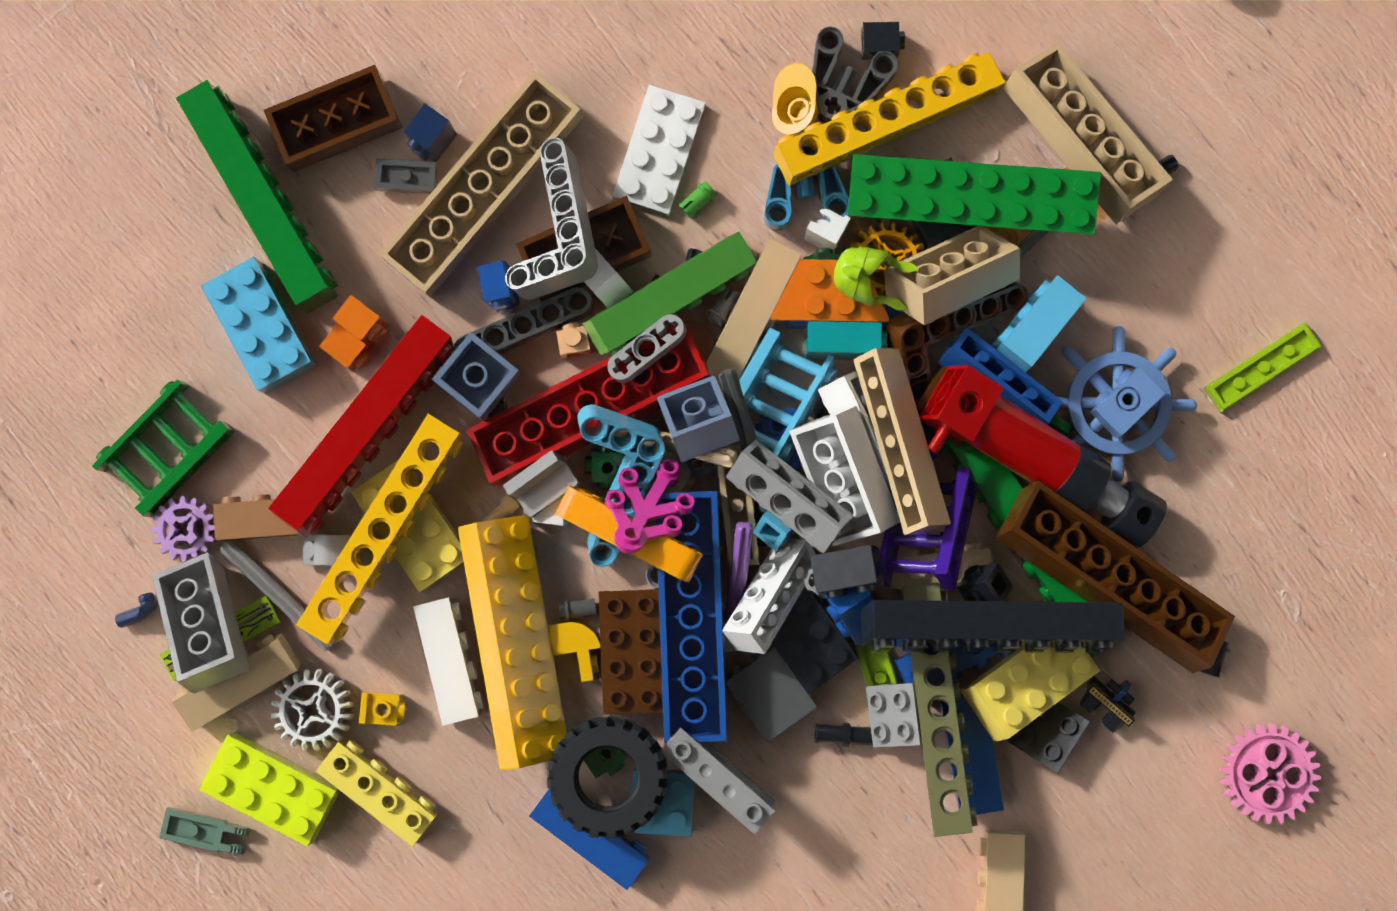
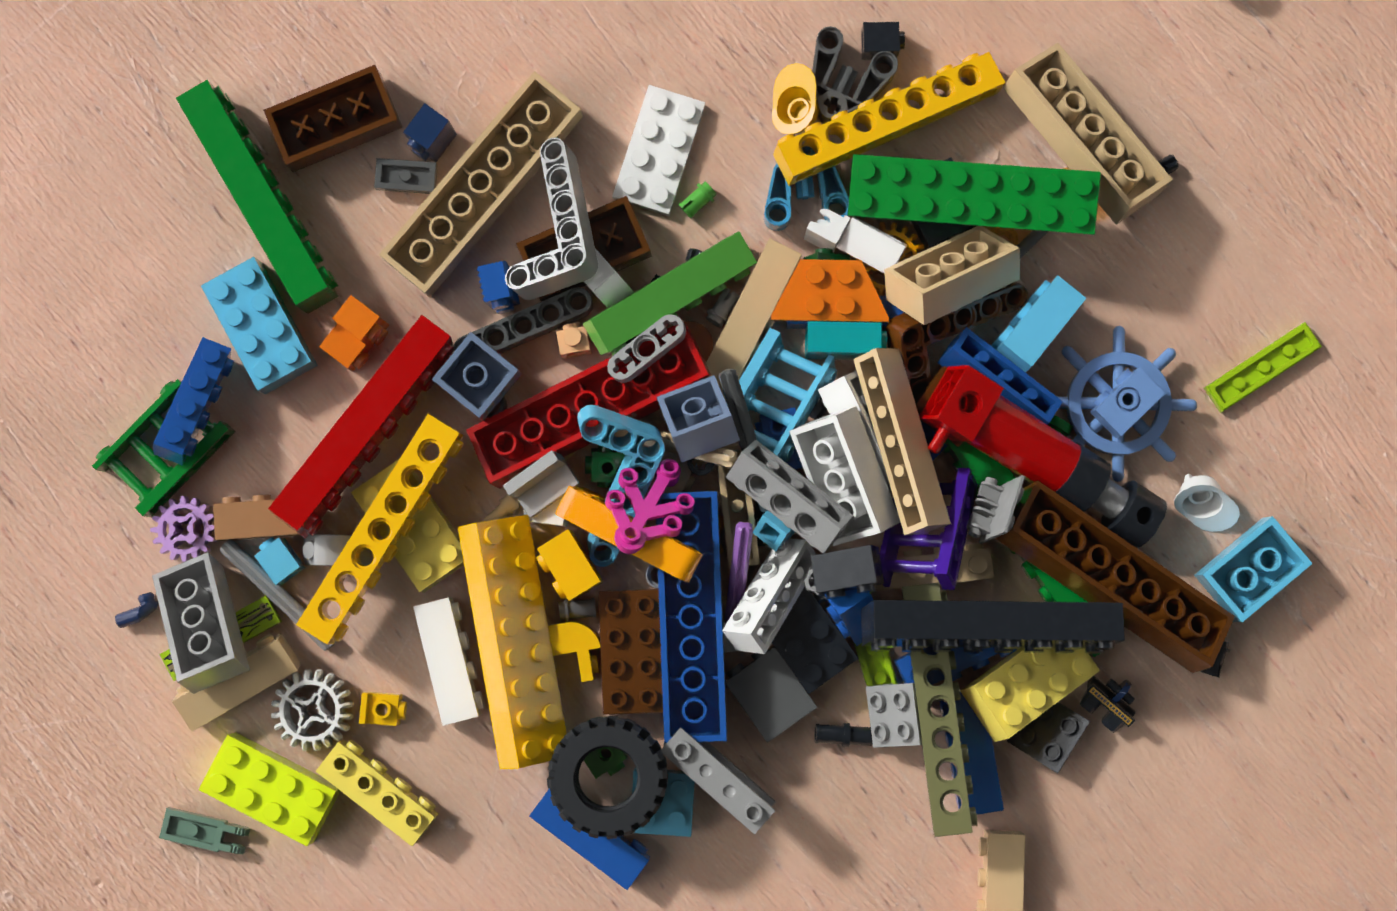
lime hair [834,246,918,310] -> none
black brick [957,563,1013,601] -> none
bright pink gear [1218,723,1321,824] -> none
none -> blue brick [153,337,234,466]
none -> medium azure brick [254,537,306,585]
none -> yellow brick [536,529,604,601]
none -> white hinge [836,216,907,274]
none -> light grey hinge [967,475,1025,544]
none -> white piece [1174,473,1240,532]
none -> medium azure brick [1194,516,1313,622]

